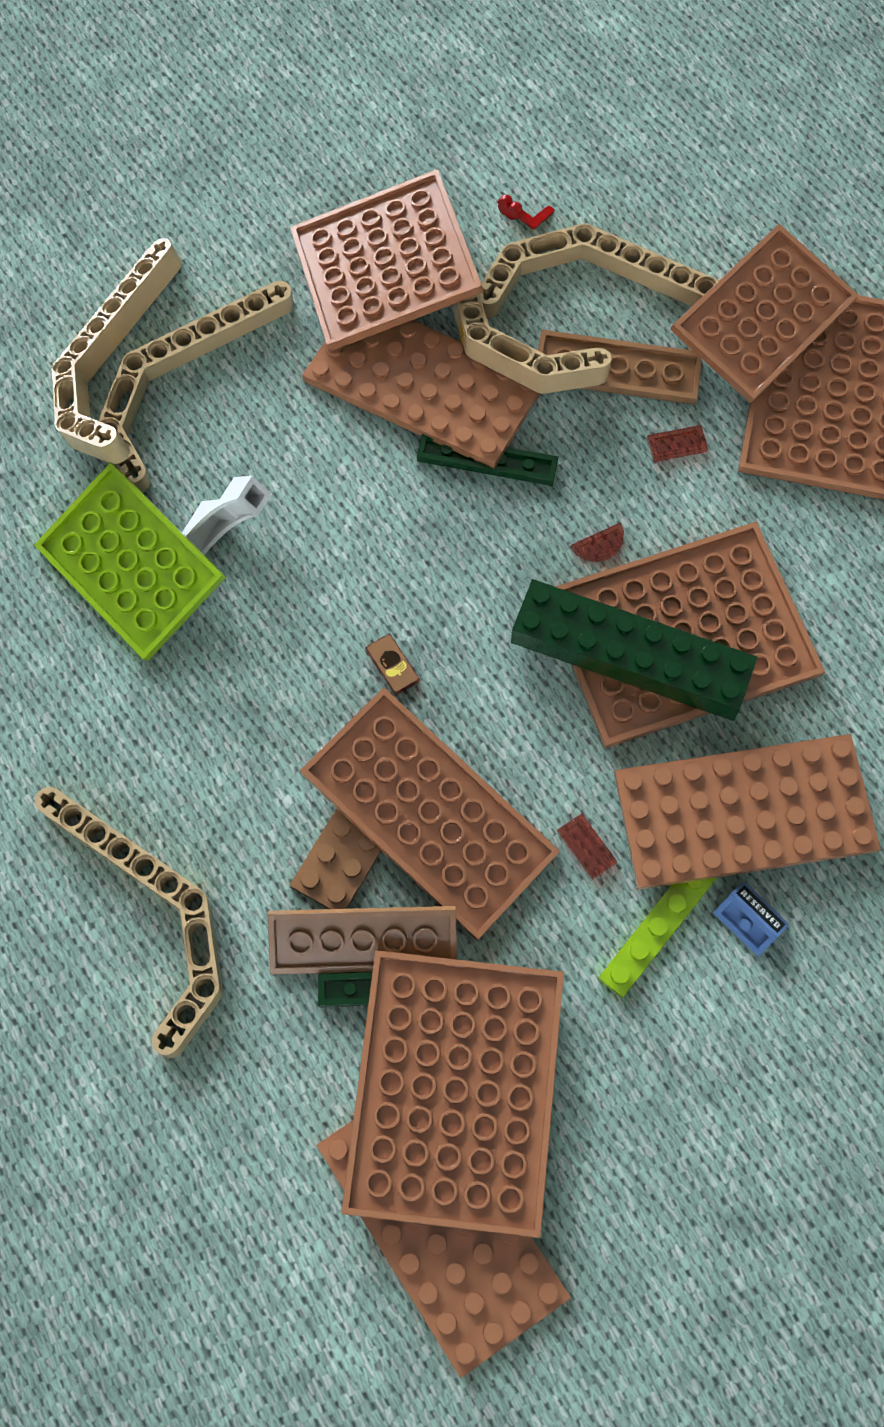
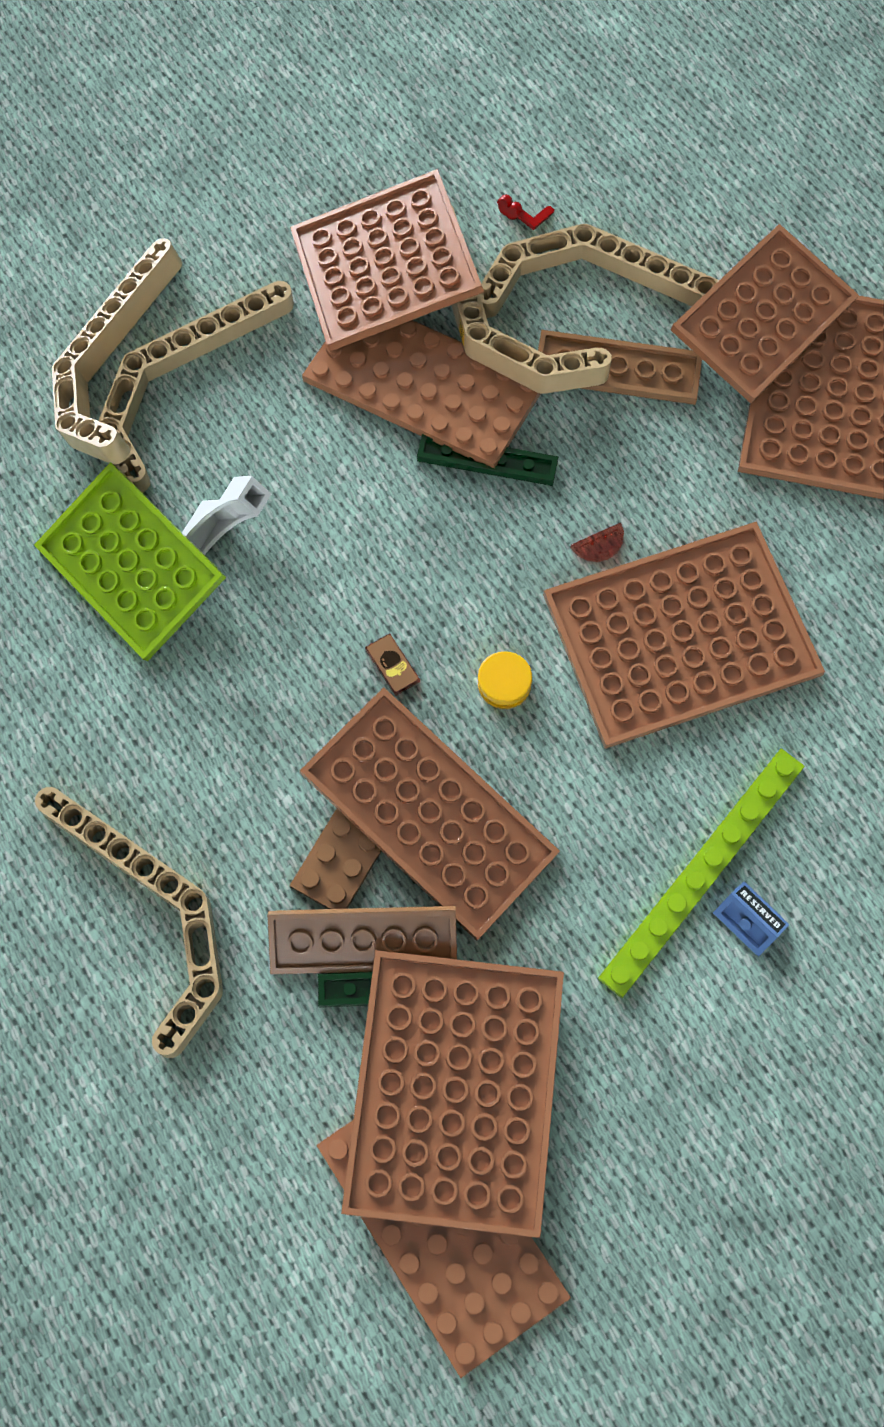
dark green brick [511,579,758,721] -> none
clear red tile [557,813,617,880] -> none
nougat plate [614,734,881,890] -> none
clear red tile [647,425,708,462] -> none
none -> yellow head [478,651,532,709]

